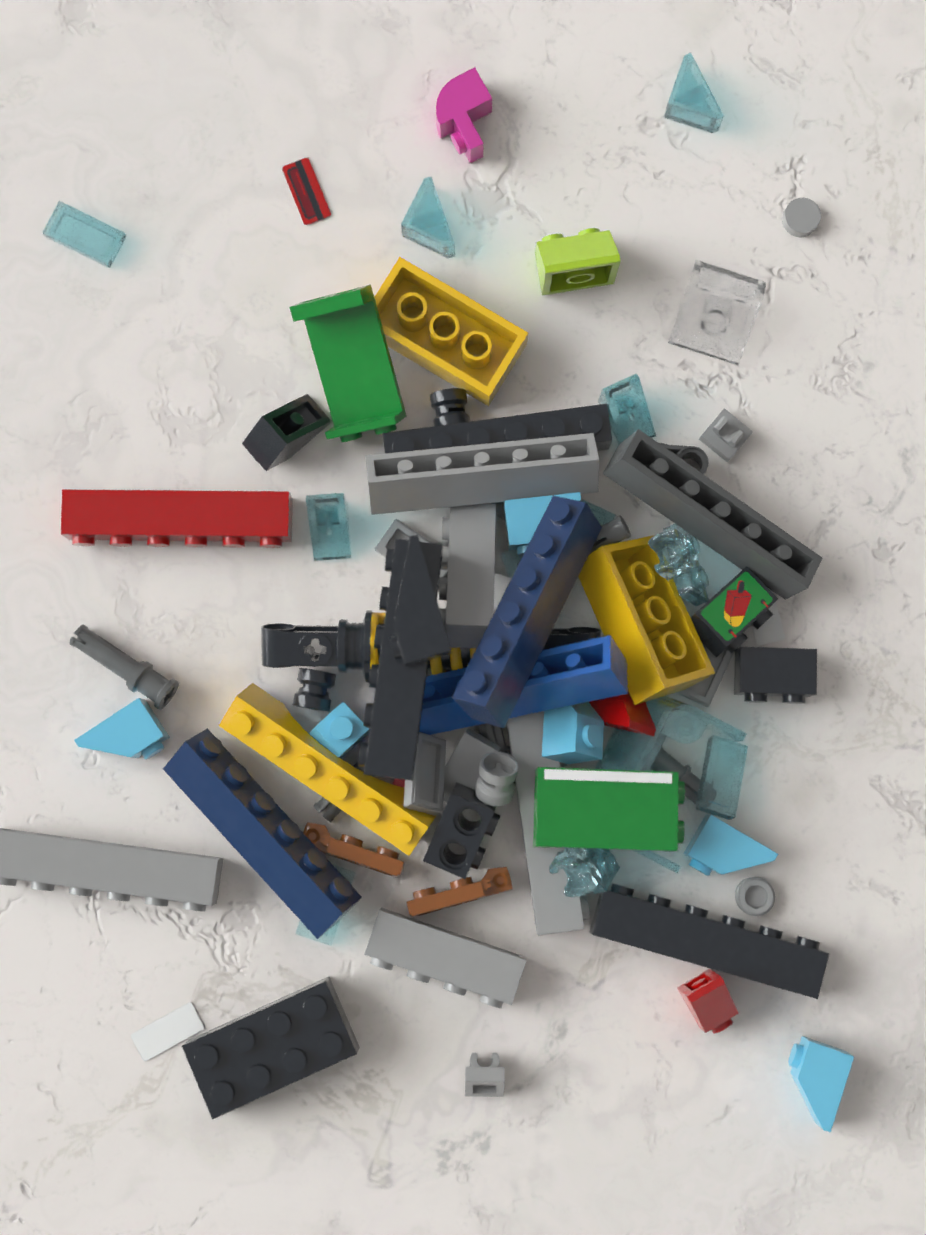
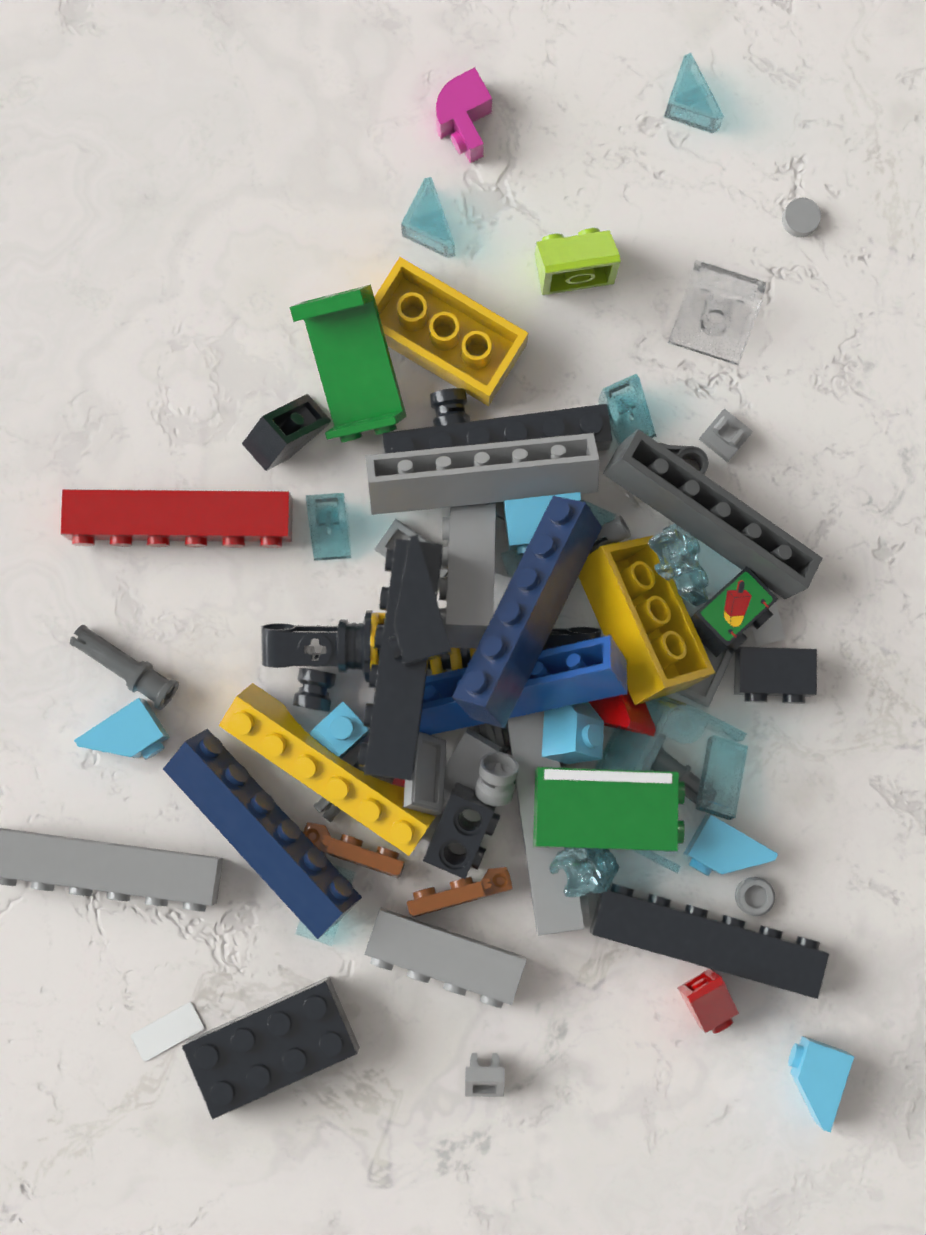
clear light blue tile [42,201,127,268] -> none
sticker [282,157,331,225] -> none

